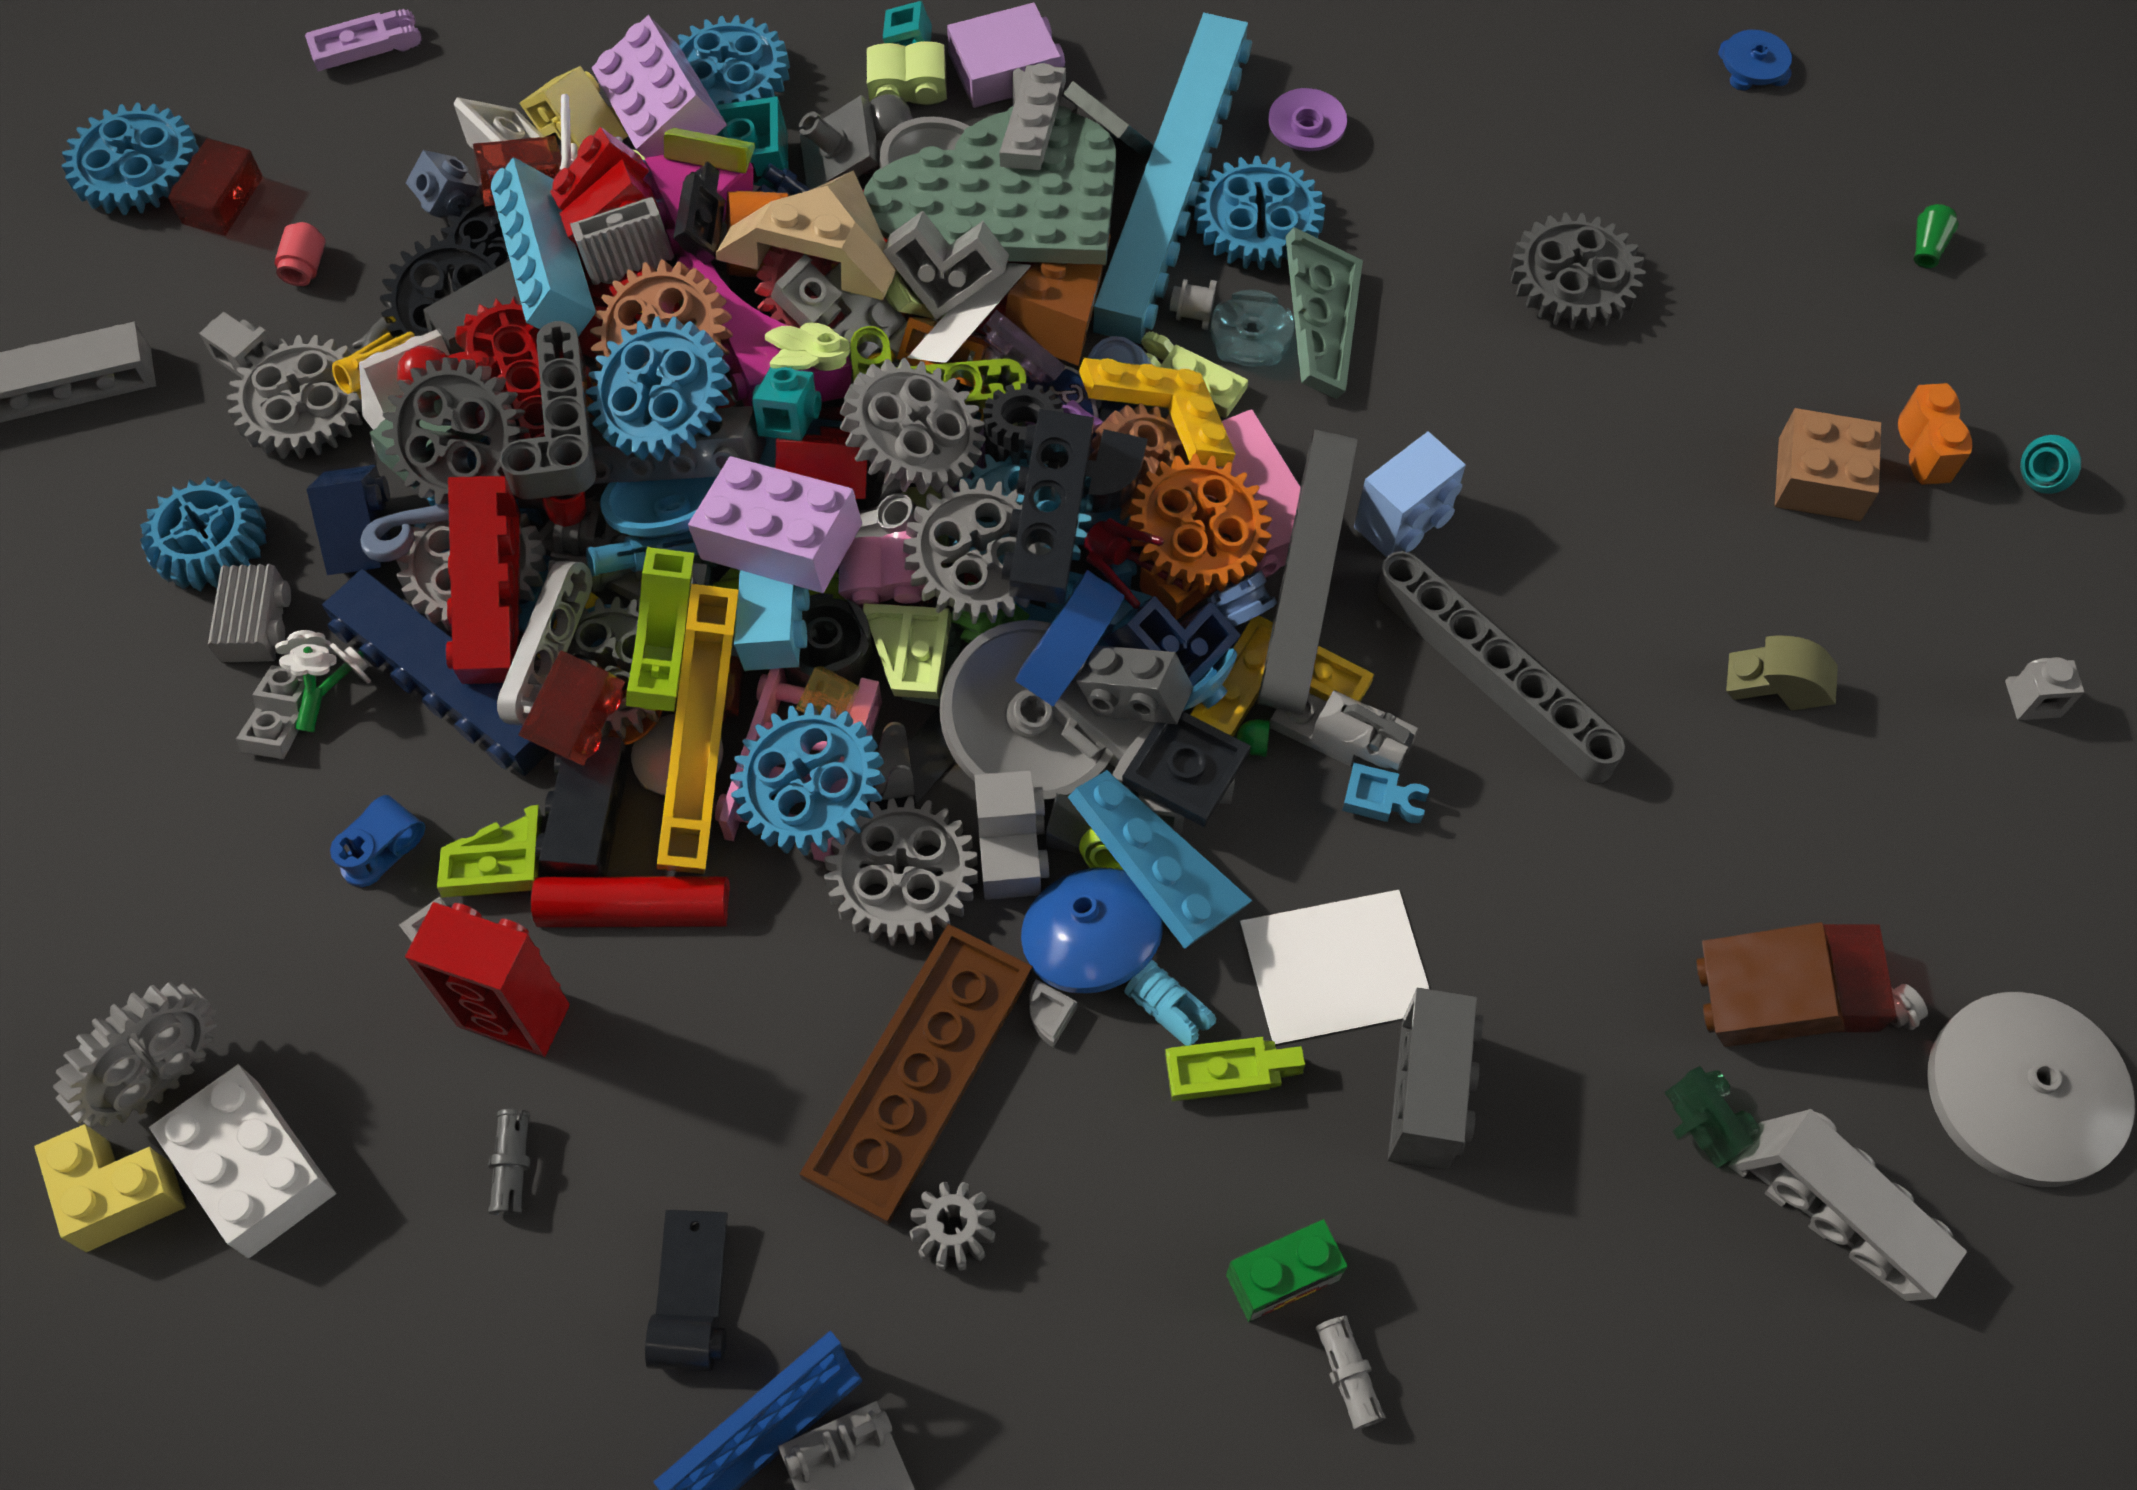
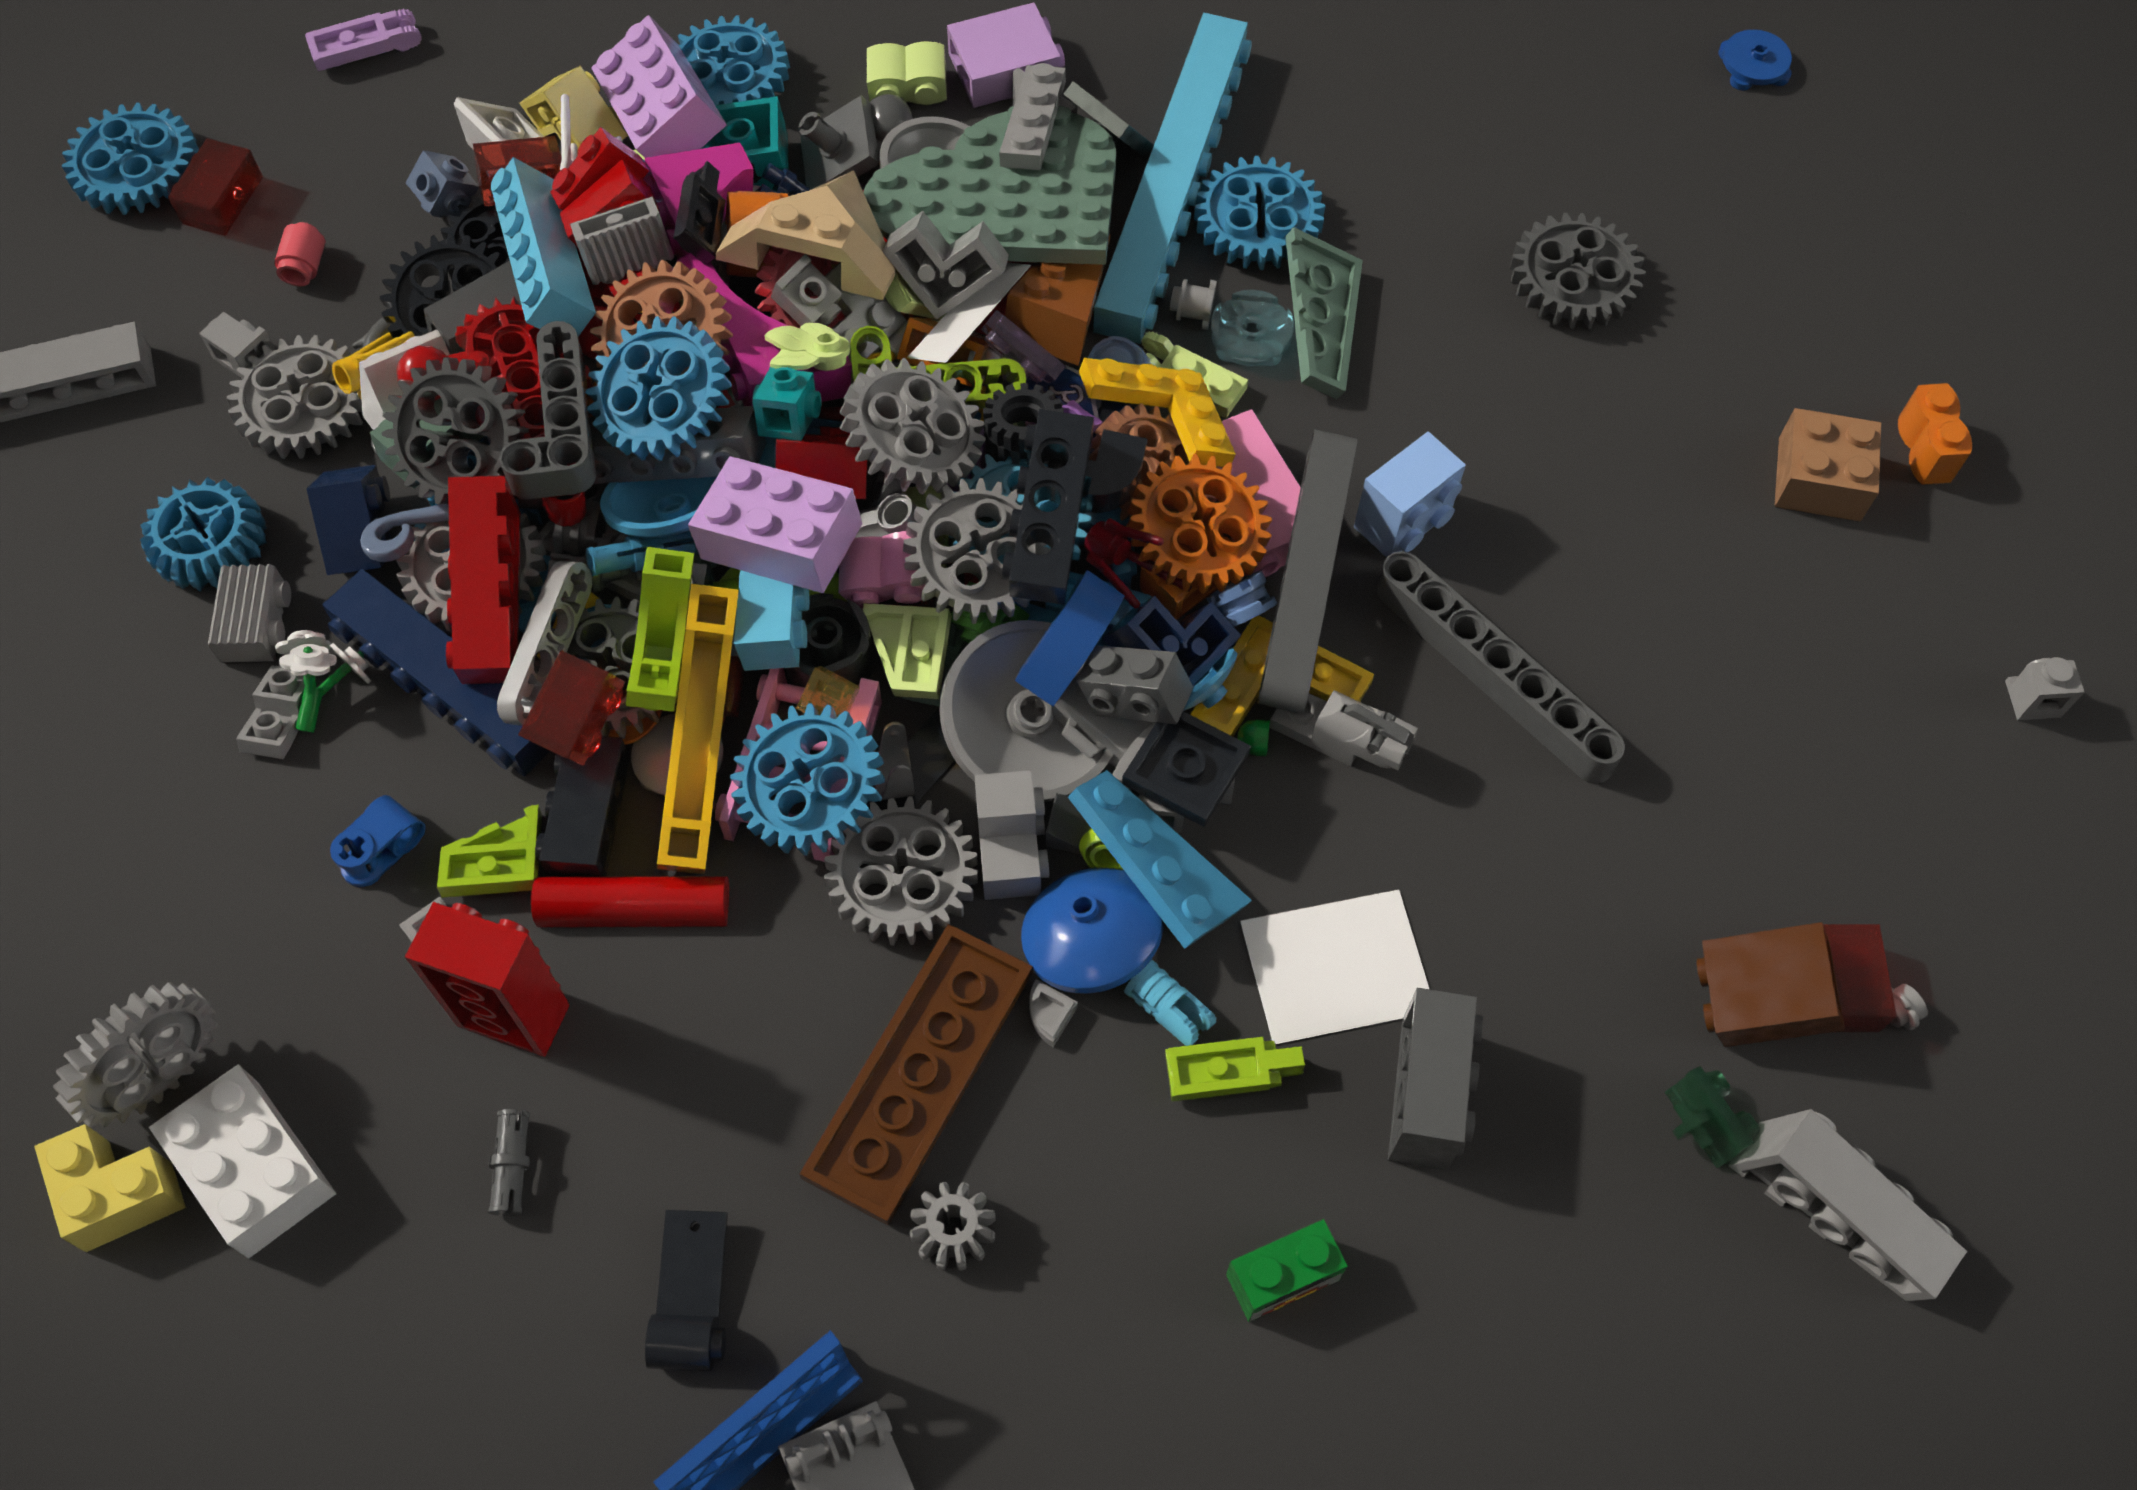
lime slope [663,128,755,174] -> none
teal brick [882,1,932,47] -> none
medium lavender dish [1268,88,1347,151] -> none
light grey pin [1316,1315,1386,1430] -> none
dark azure plate [1342,763,1429,823] -> none
olive brick [1726,636,1838,711] -> none
green cone [1913,204,1959,268] -> none
light grey dish [1927,992,2135,1187] -> none
teal cone [2020,435,2082,494] -> none

